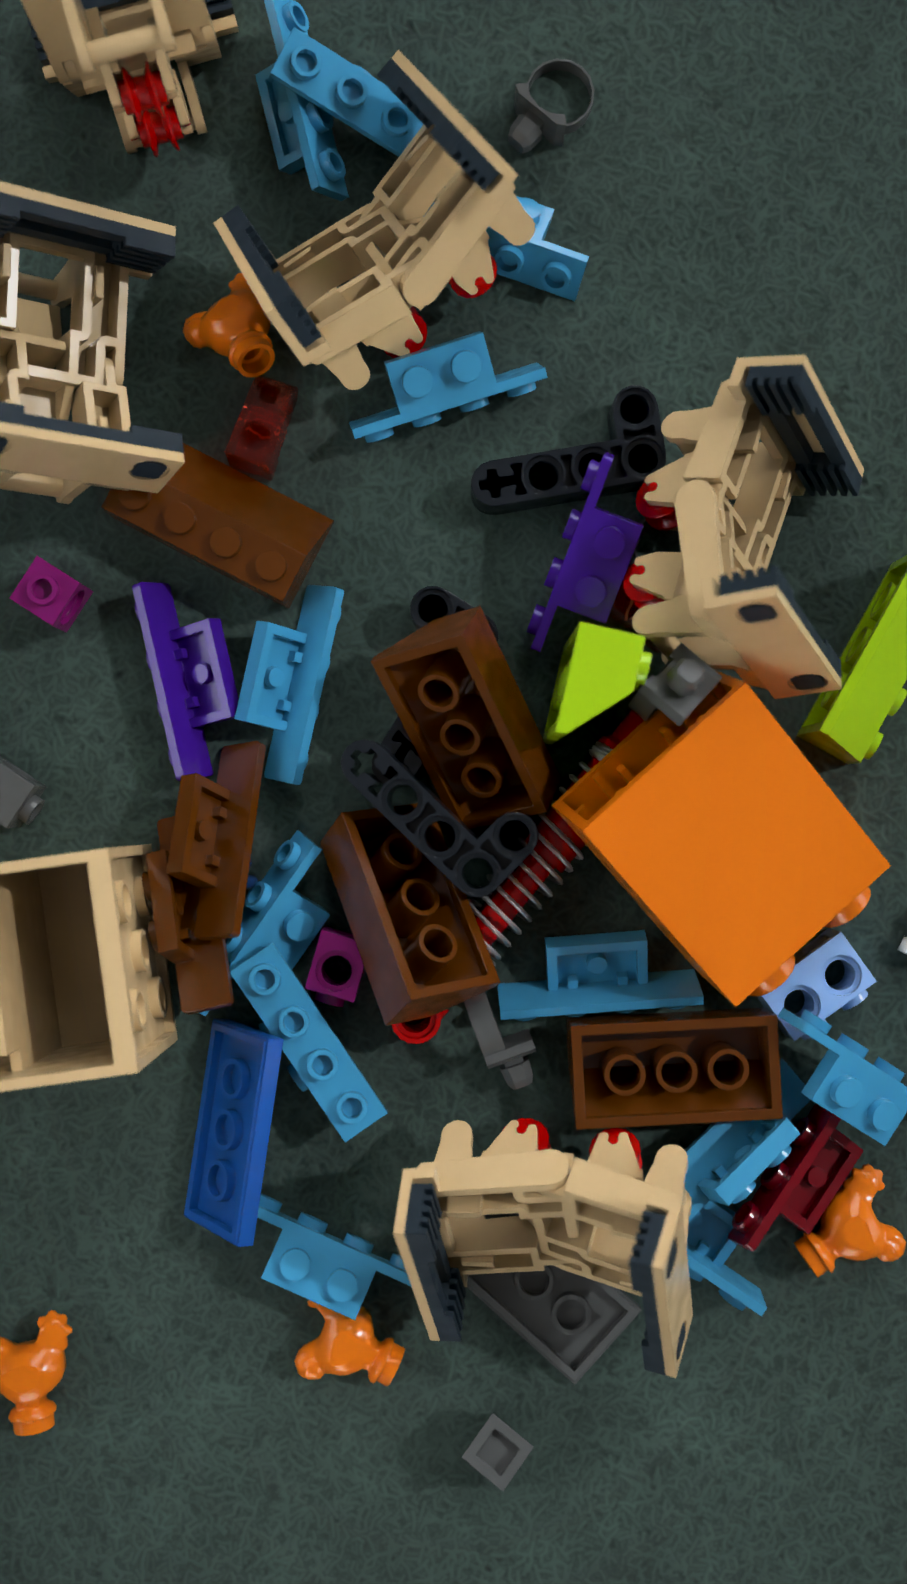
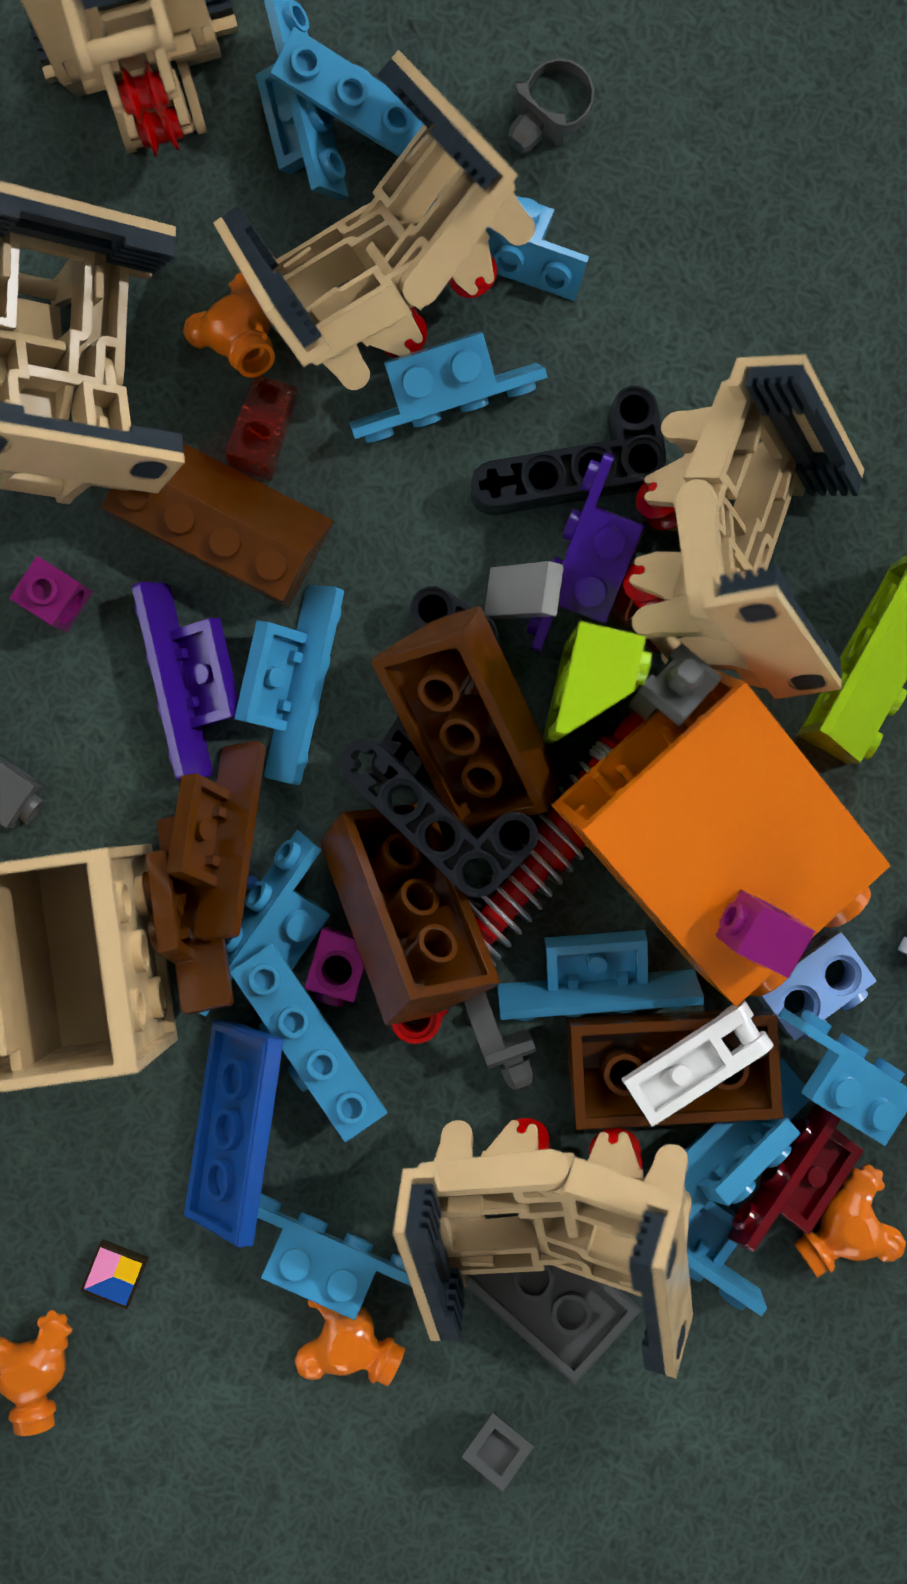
none -> tile [80,1239,149,1309]
none -> light grey tile [484,561,563,619]
none -> white plate [622,1000,773,1127]
none -> magenta brick [715,889,815,979]

